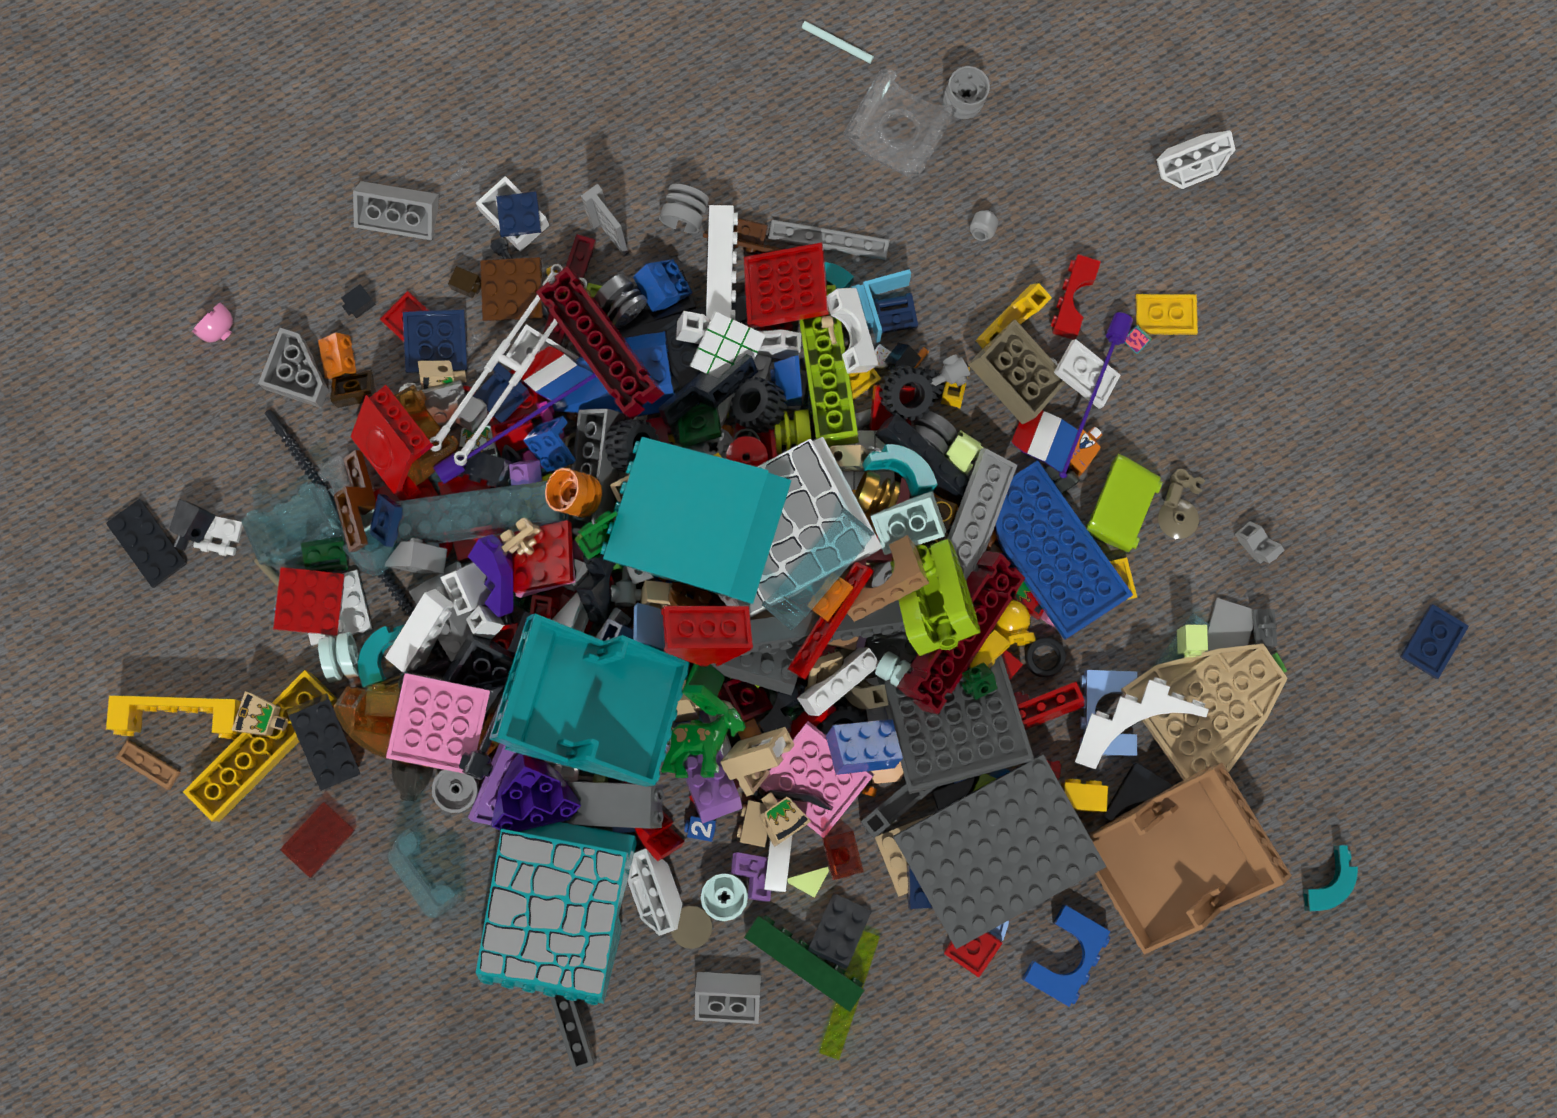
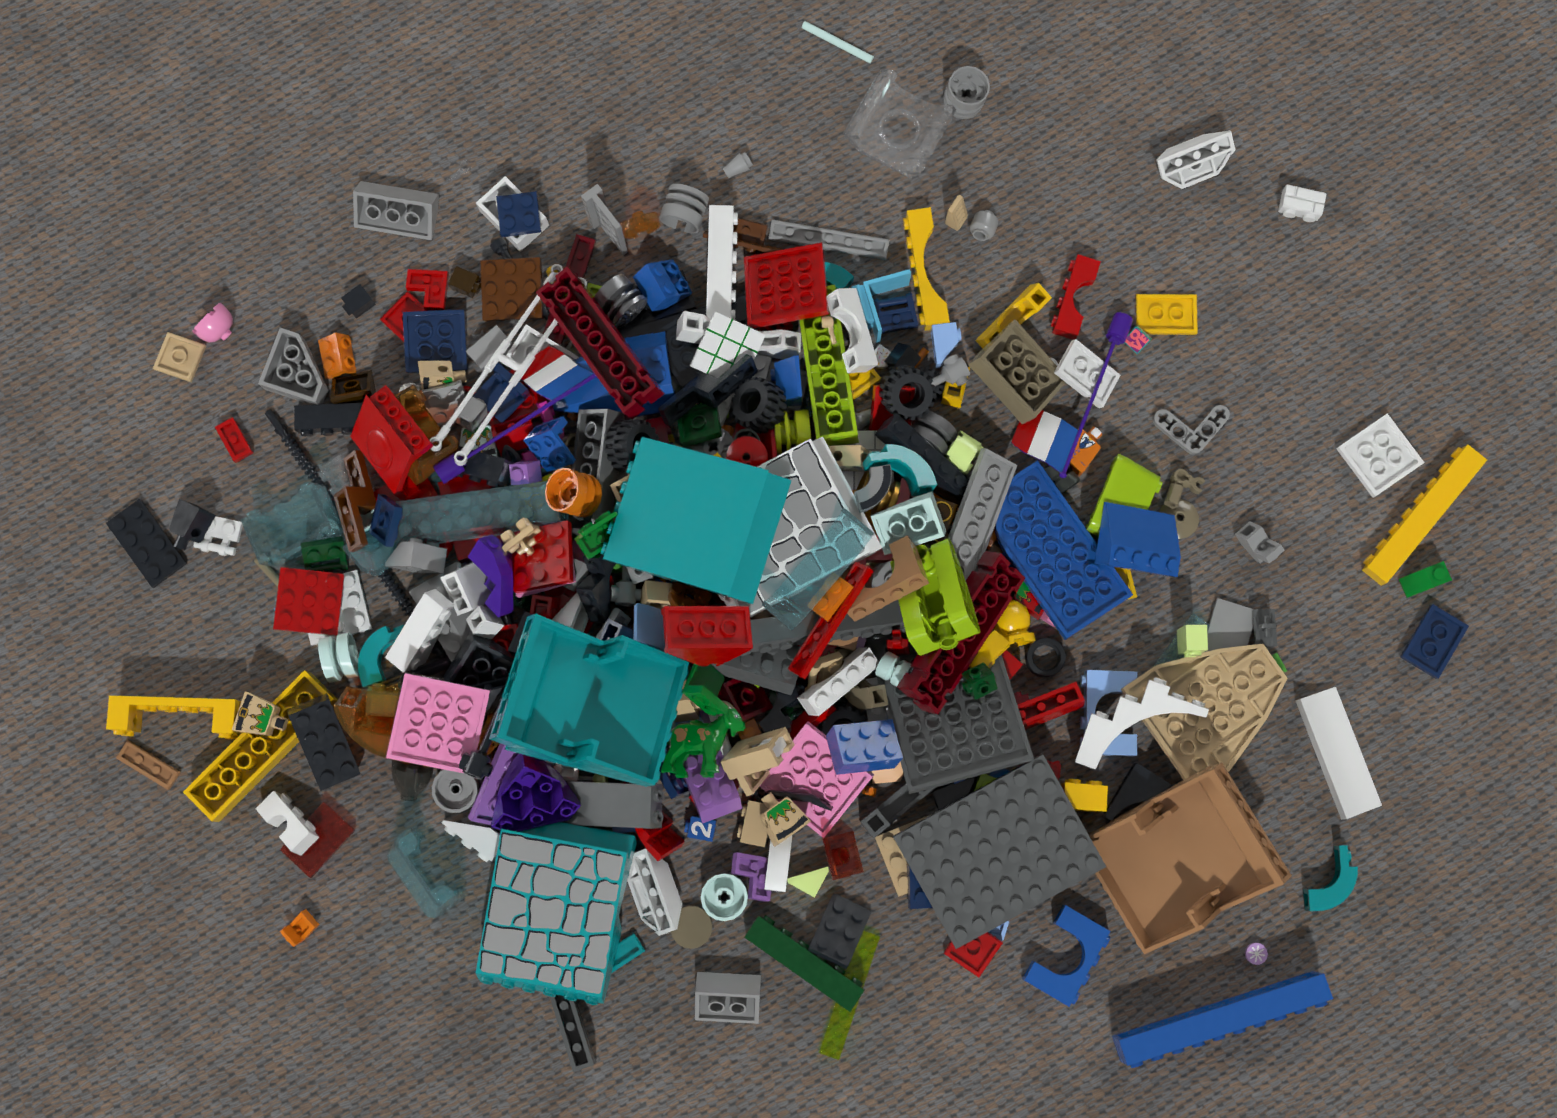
none -> tan tile [153,332,206,383]
none -> red plate [215,417,254,463]
none -> white arch [256,791,319,856]
none -> orange bracket [280,909,320,947]
none -> black brick [294,403,363,437]
none -> red plate [406,269,449,311]
none -> white slope [442,820,500,862]
none -> light grey brick [466,325,513,372]
none -> teal tile [612,933,645,973]
none -> clear orange plate [620,211,660,239]
none -> dark blue plate [659,761,689,799]
none -> light grey cone [723,152,753,178]
none -> tile [854,465,892,513]
none -> red plate [887,630,910,655]
none -> yellow arch [903,207,950,331]
none -> light blue slope [931,322,961,369]
none -> tan slope [945,195,968,231]
none -> blue slope [1095,502,1181,577]
none -> blue brick [1112,971,1333,1068]
none -> light grey beam [1153,405,1230,455]
none -> lavender tile [1245,943,1268,965]
none -> white brick [1278,184,1326,222]
none -> white arch [1296,687,1382,820]
none -> white plate [1336,413,1425,498]
none -> yellow brick [1362,444,1487,586]
none -> green slope [1398,561,1452,598]

